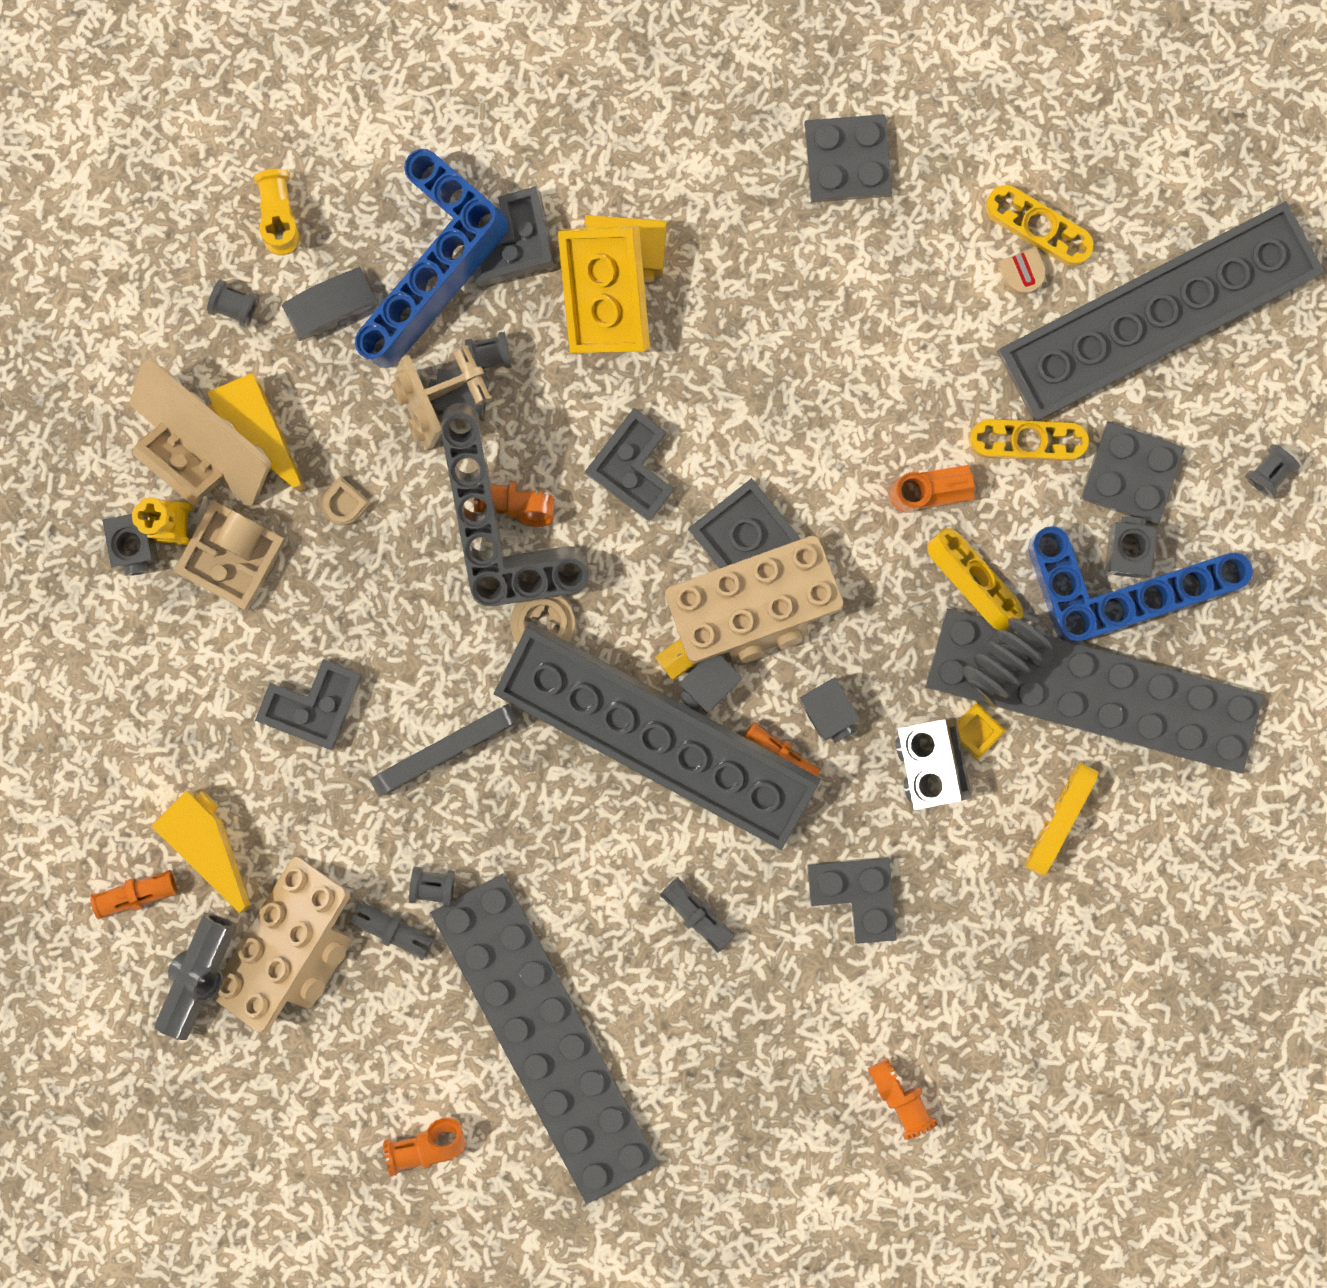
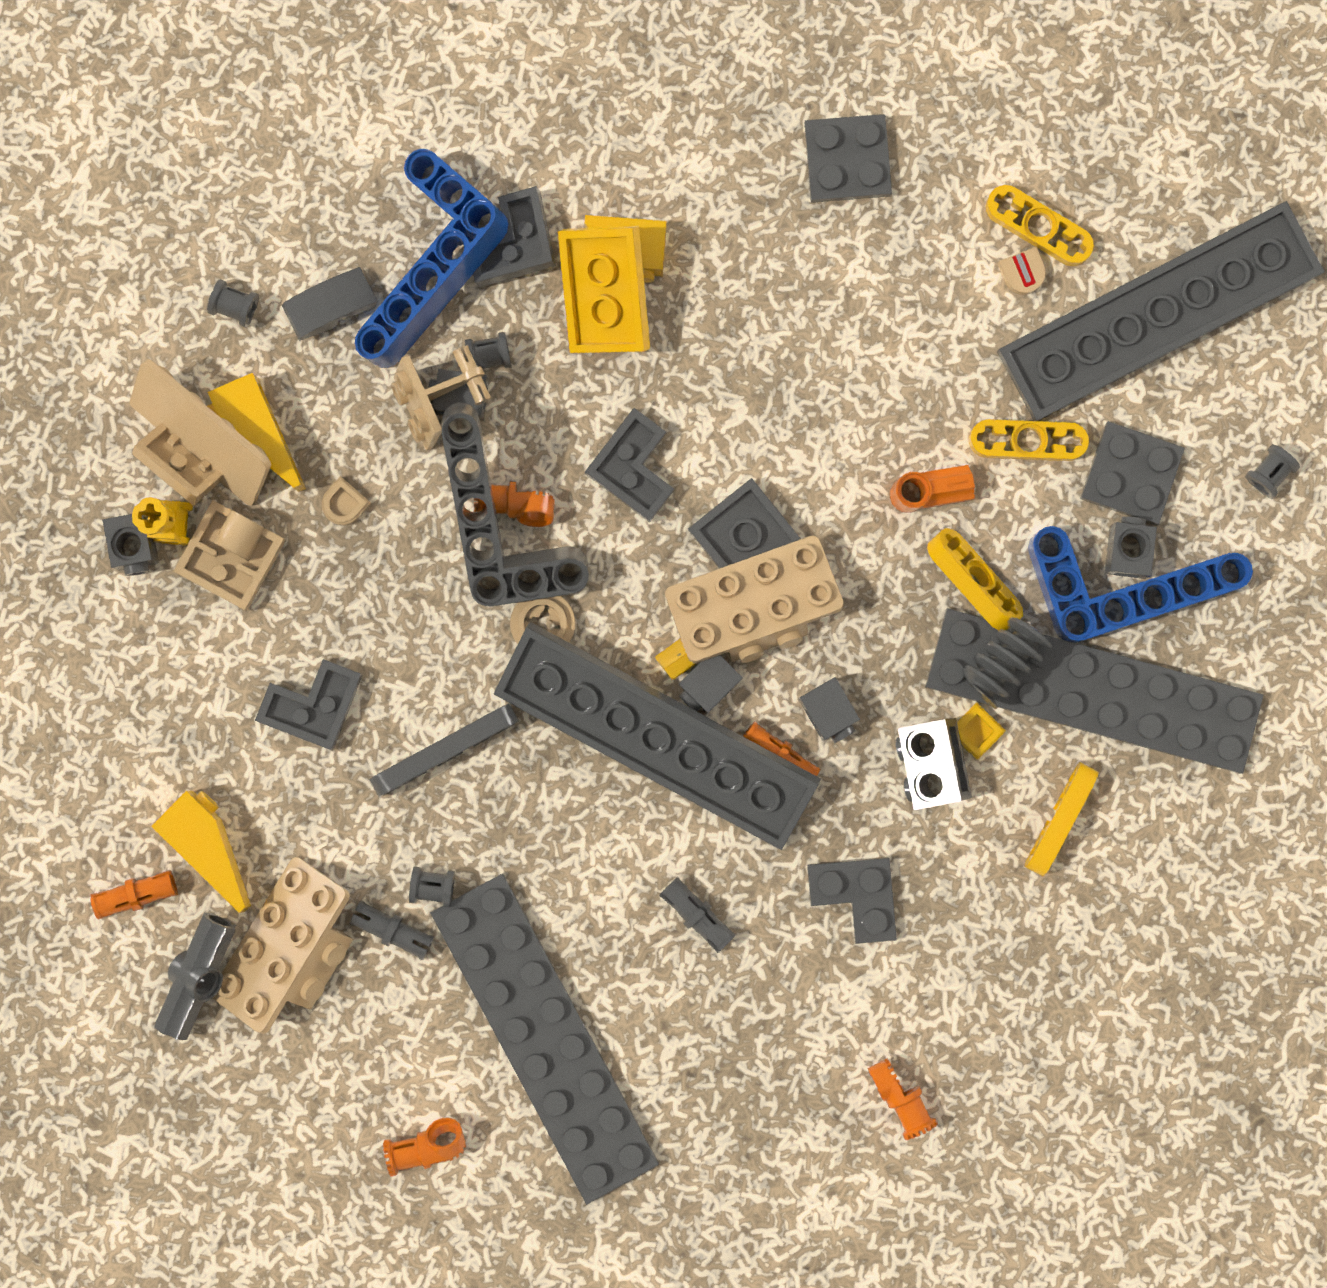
yellow connector [253,169,300,256] -> none

